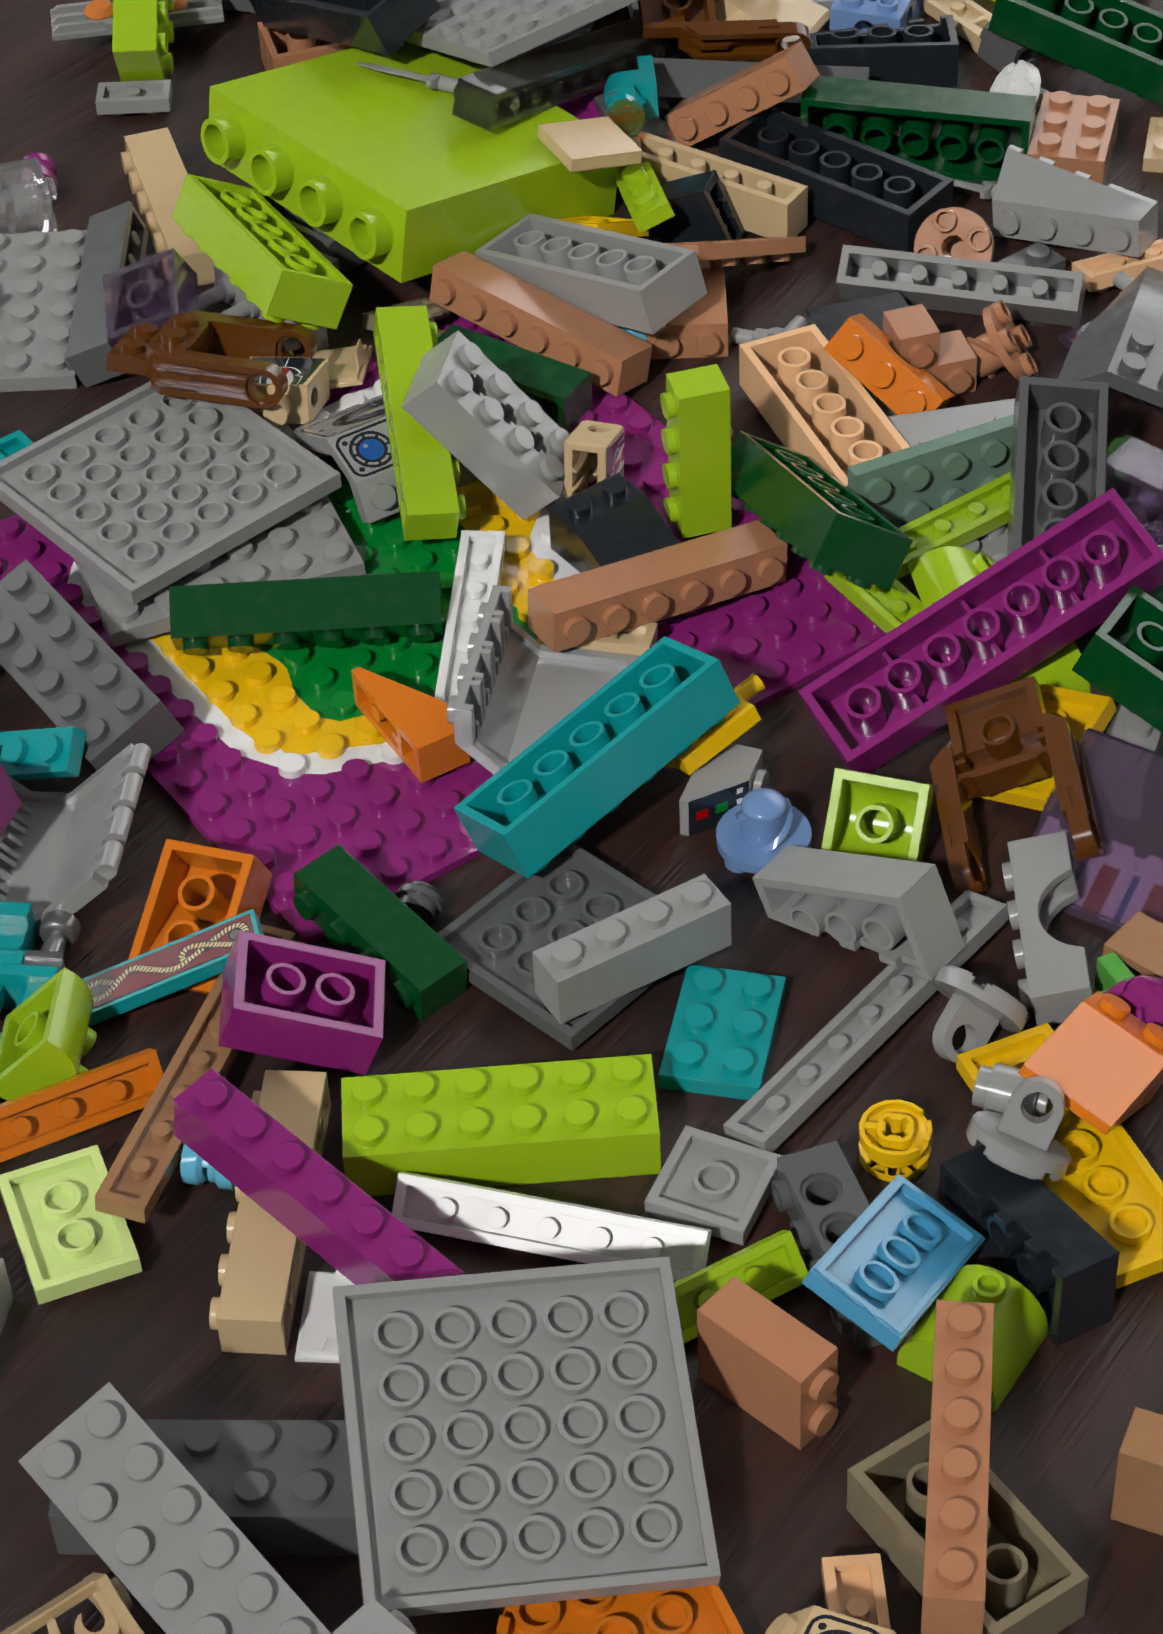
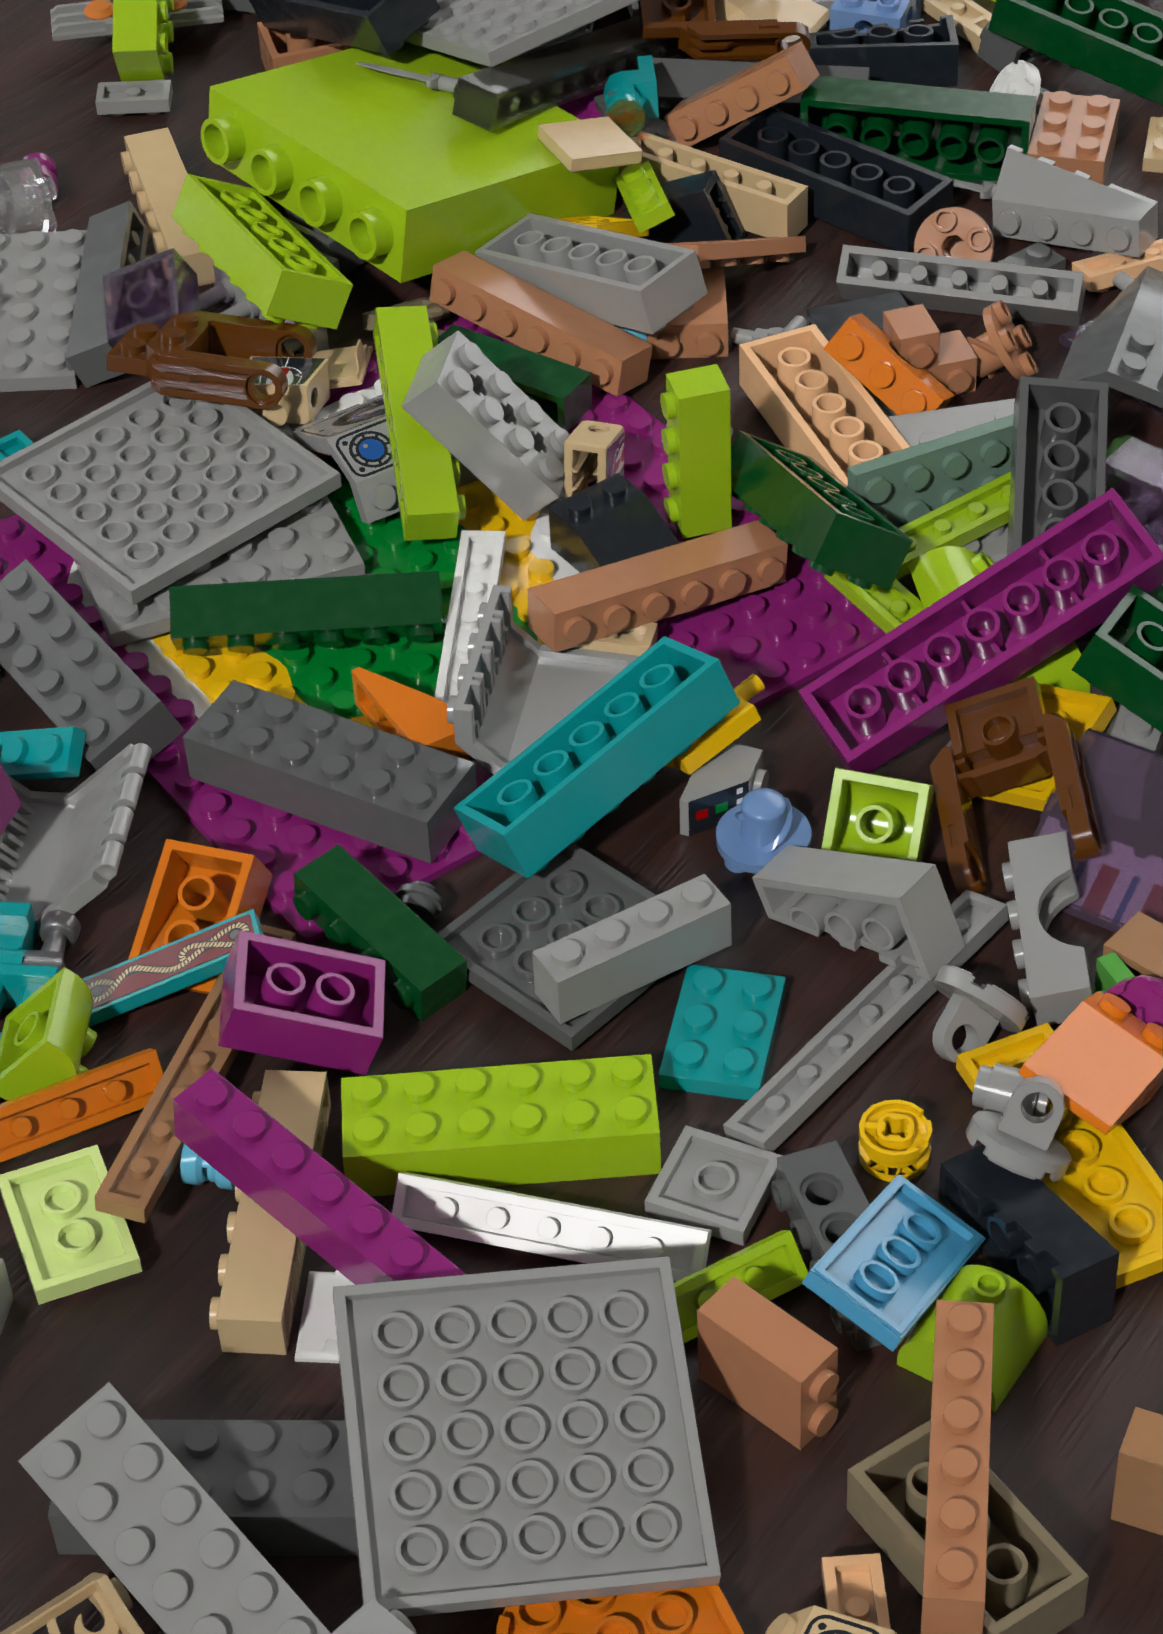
none -> dark grey brick [183,680,477,864]

